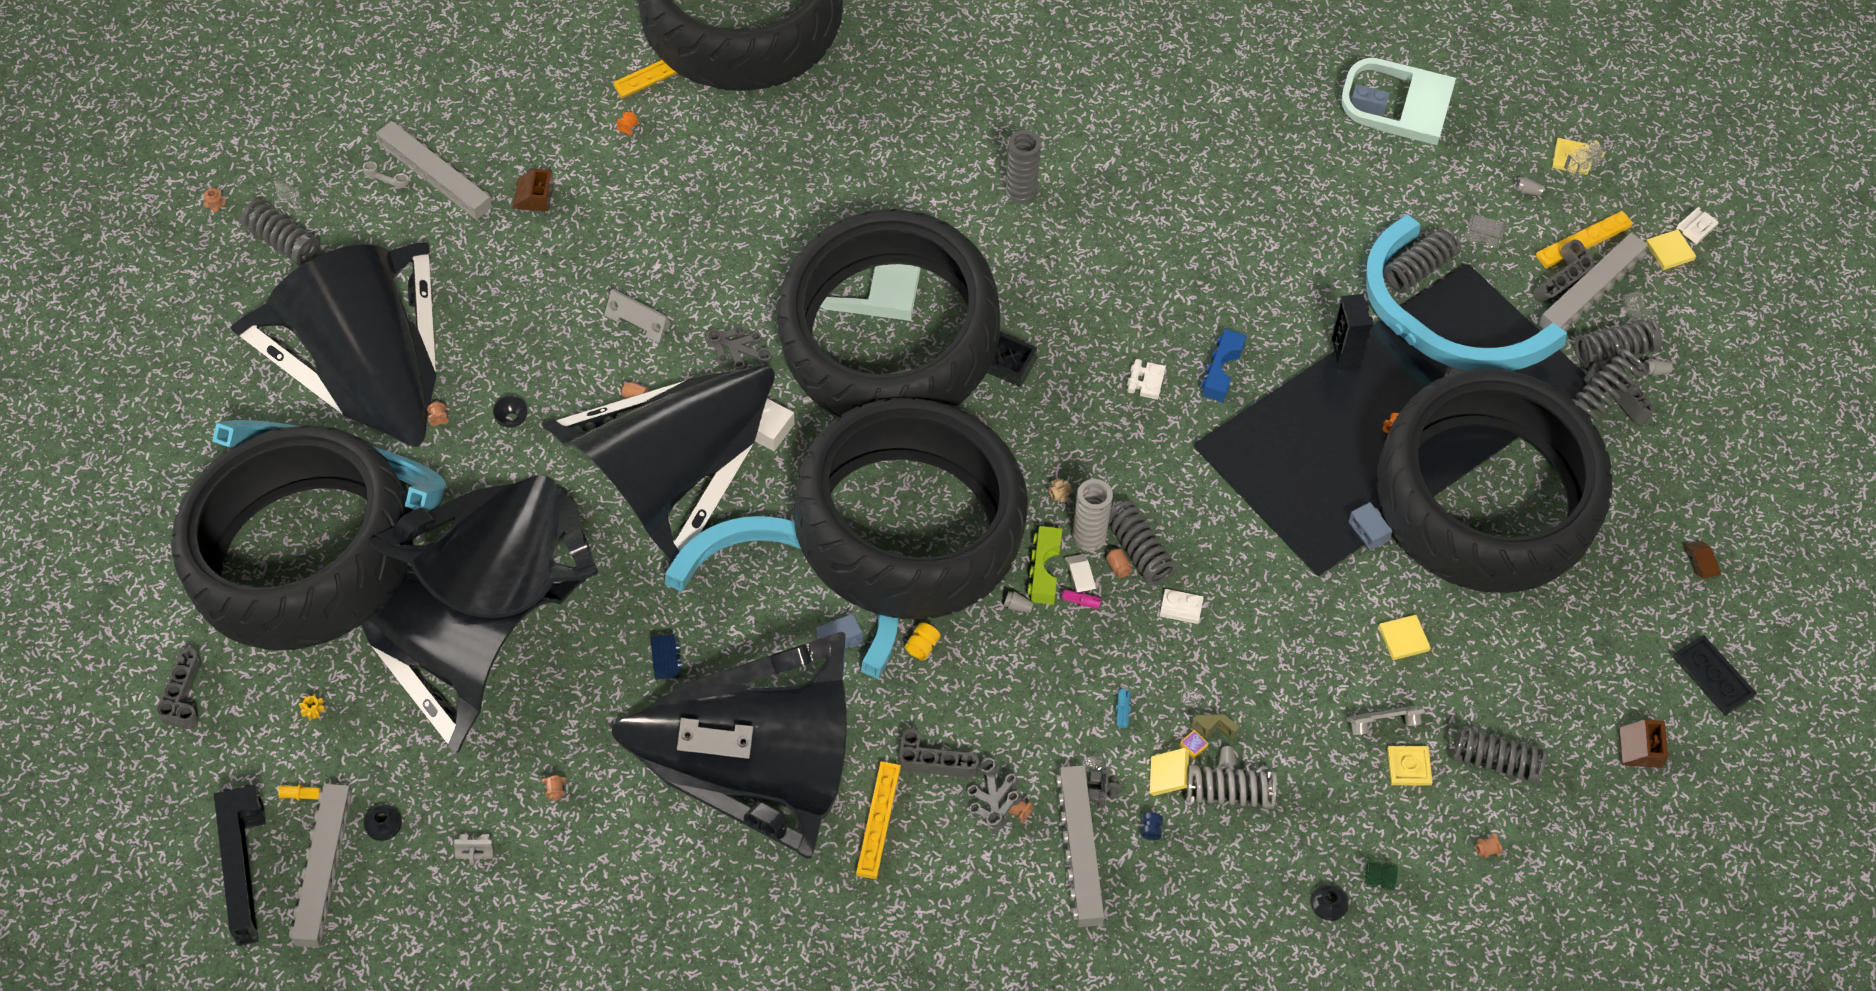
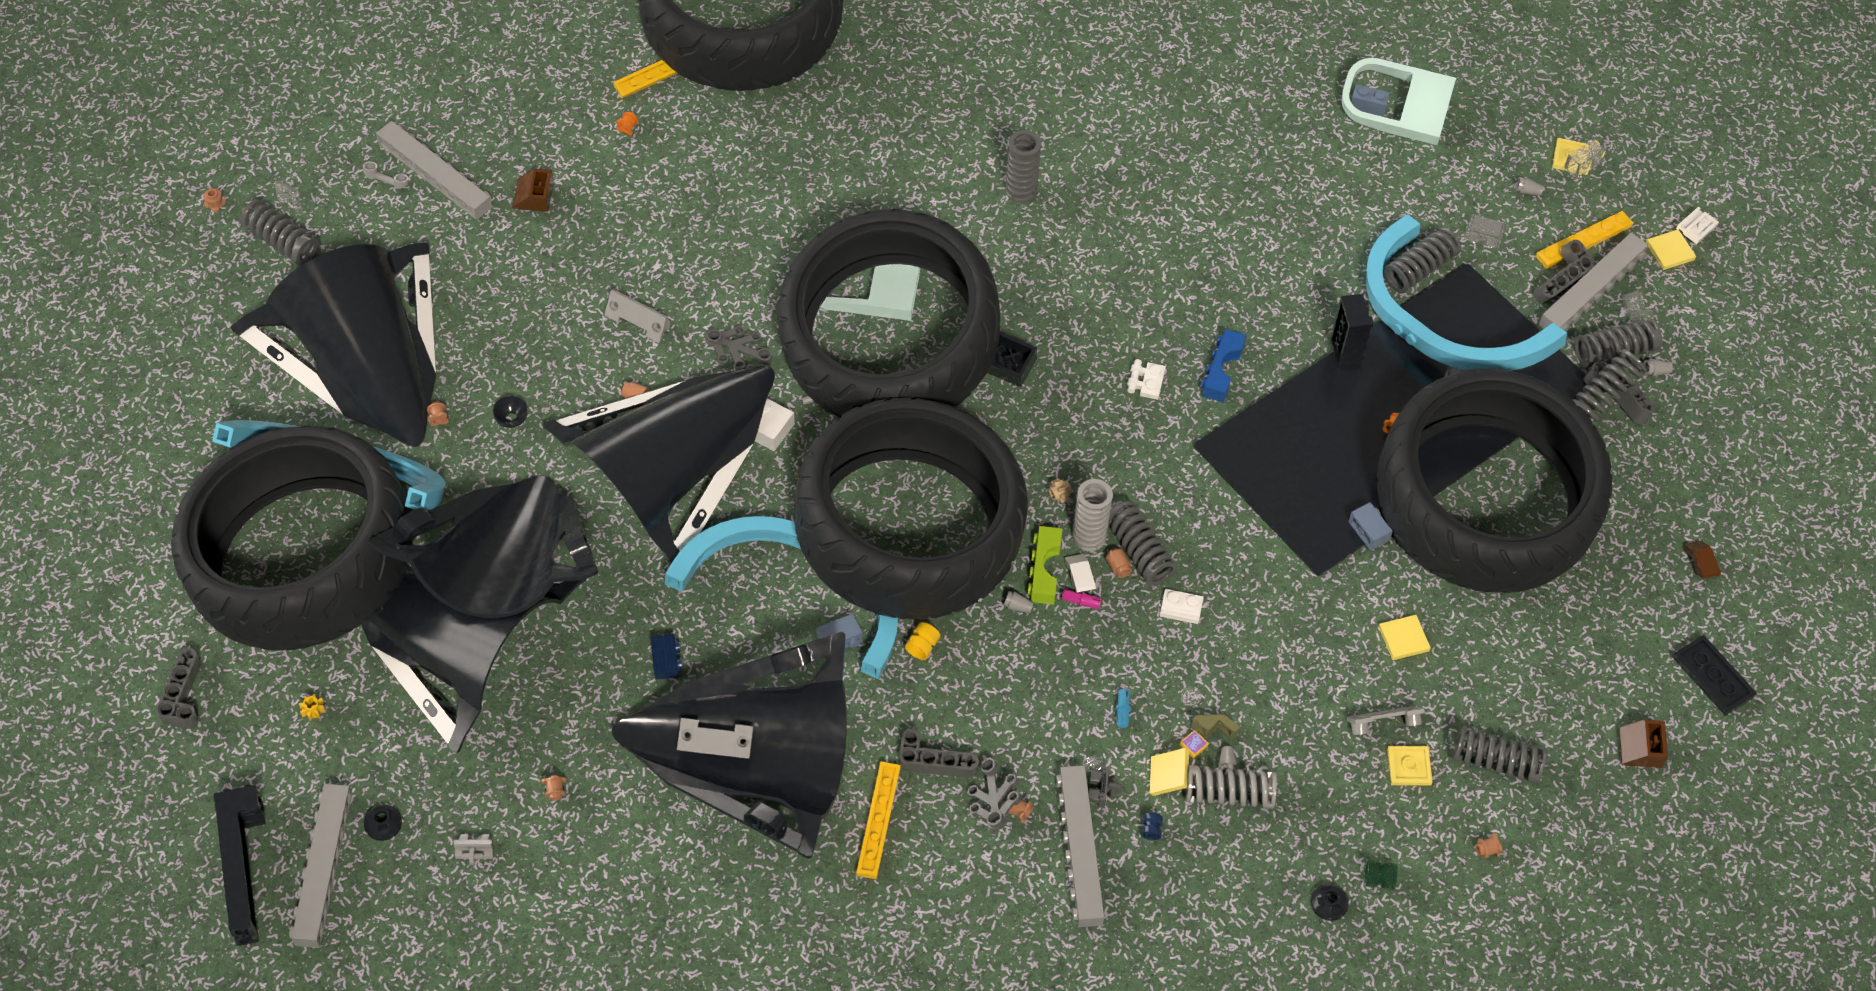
yellow axle [278,784,321,801] -> none

